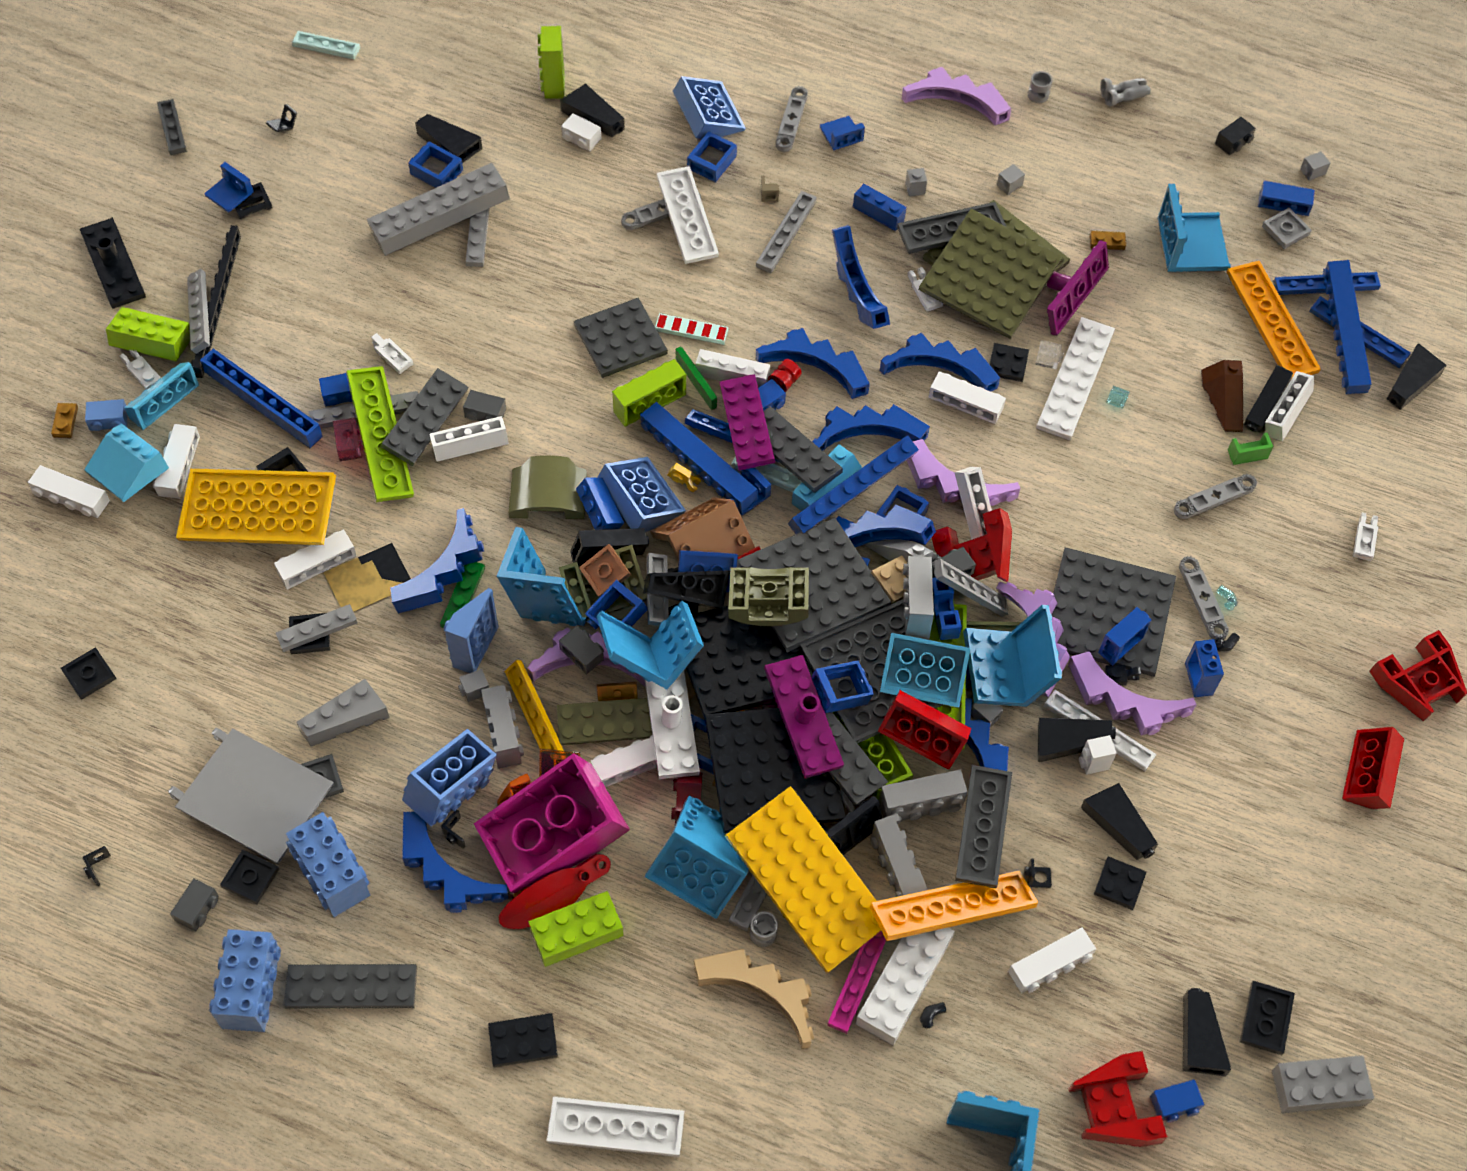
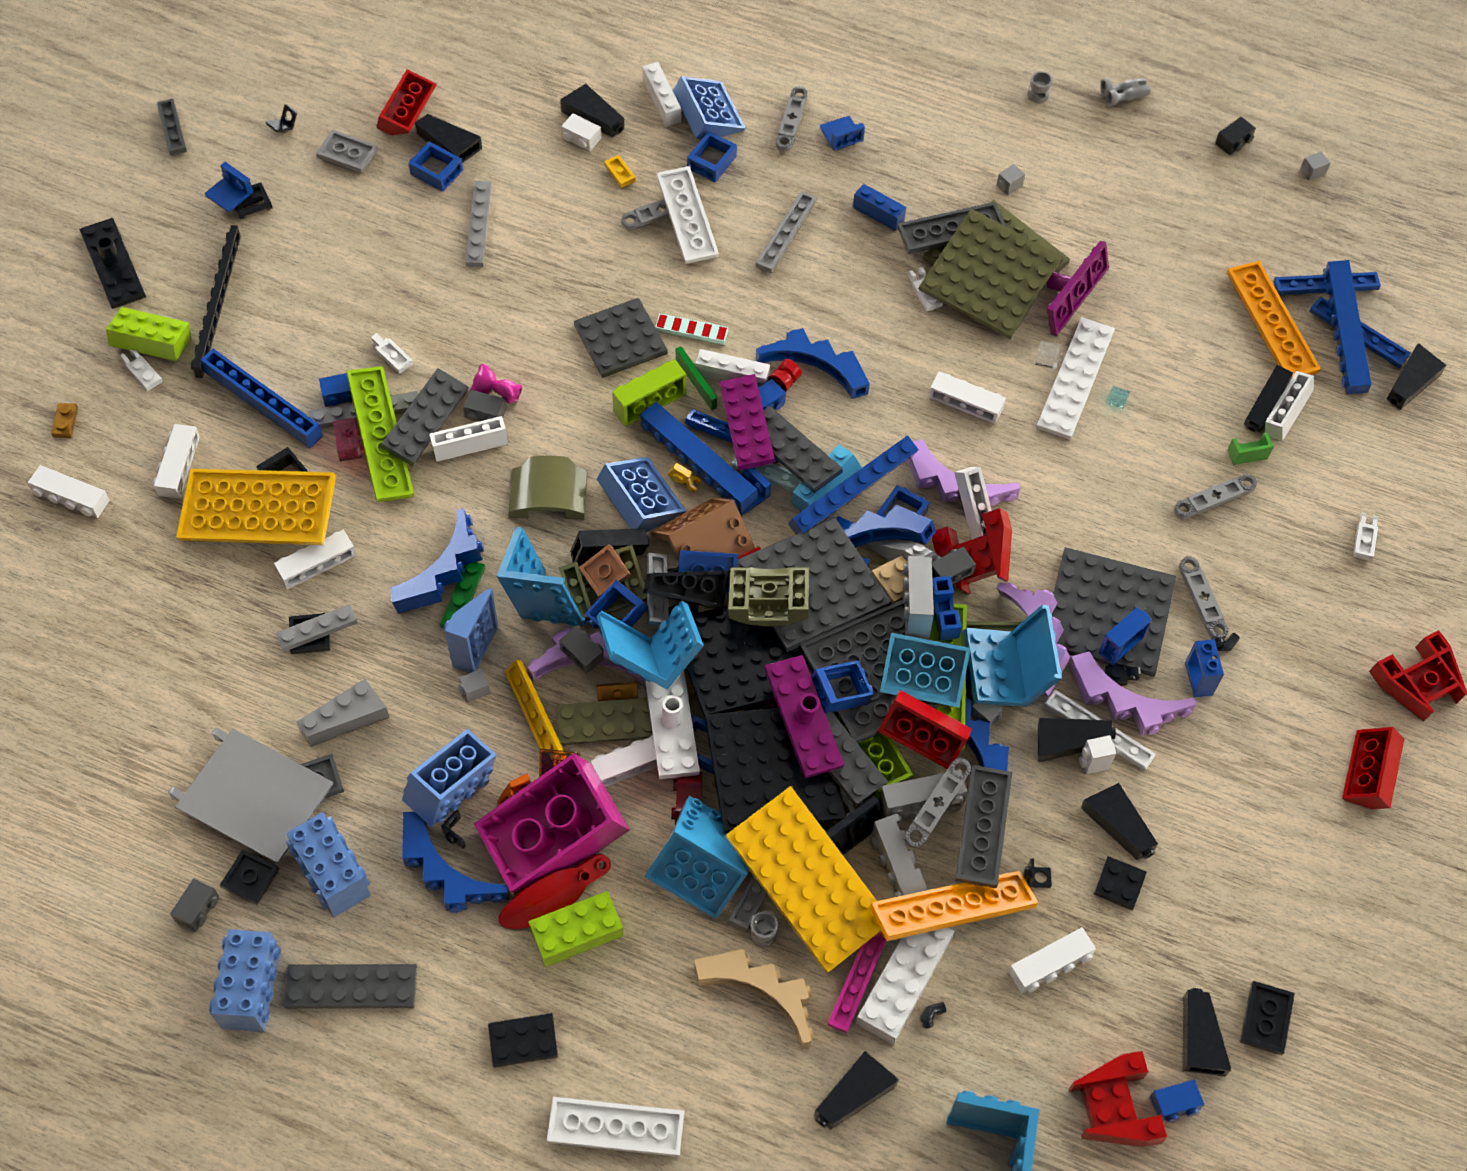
black plate [61,647,116,700] -> none
black bracket [82,846,111,886] -> none
medium azure slope [84,423,169,502] -> none
medium blue brick [85,399,128,431] -> none
medium azure slope [125,362,199,430] -> none
light grey plate [187,268,210,354] -> none
light aqua tile [292,31,360,60] -> none
pearl gold sticker [323,543,411,612] -> none
light grey brick [367,163,510,256] -> none
light grey wedge [481,685,524,769] -> none
lime brick [538,26,565,99] -> none
blue brick [576,477,624,530] -> none
dark tan panel [761,175,779,202] -> none
blue arch [812,404,930,451] -> none
blue arch [832,225,890,329] -> none
blue arch [880,332,1000,392] -> none
lavender arch [901,67,1011,126] -> none
light grey brick [905,168,927,196] -> none
light grey plate [934,558,1008,617] -> none
black plate [990,343,1029,382] -> none
pearl gold plate [1090,231,1126,250] -> none
dark azure bracket [1157,184,1231,272] -> none
reddish brown wedge [1201,360,1243,432] -> none
clear light blue arm [1216,585,1238,611] -> none
blue brick [1258,181,1315,216] -> none
light grey plate [1262,208,1312,249] -> none
light grey brick [1272,1056,1374,1114] -> none
none -> light grey plate [316,130,378,174]
none -> red slope [377,69,437,136]
none -> dark pink animal [469,364,523,404]
none -> yellow plate [604,155,636,188]
none -> white brick [642,62,681,127]
none -> black slope [814,1051,899,1130]
none -> light grey piece [905,758,971,847]

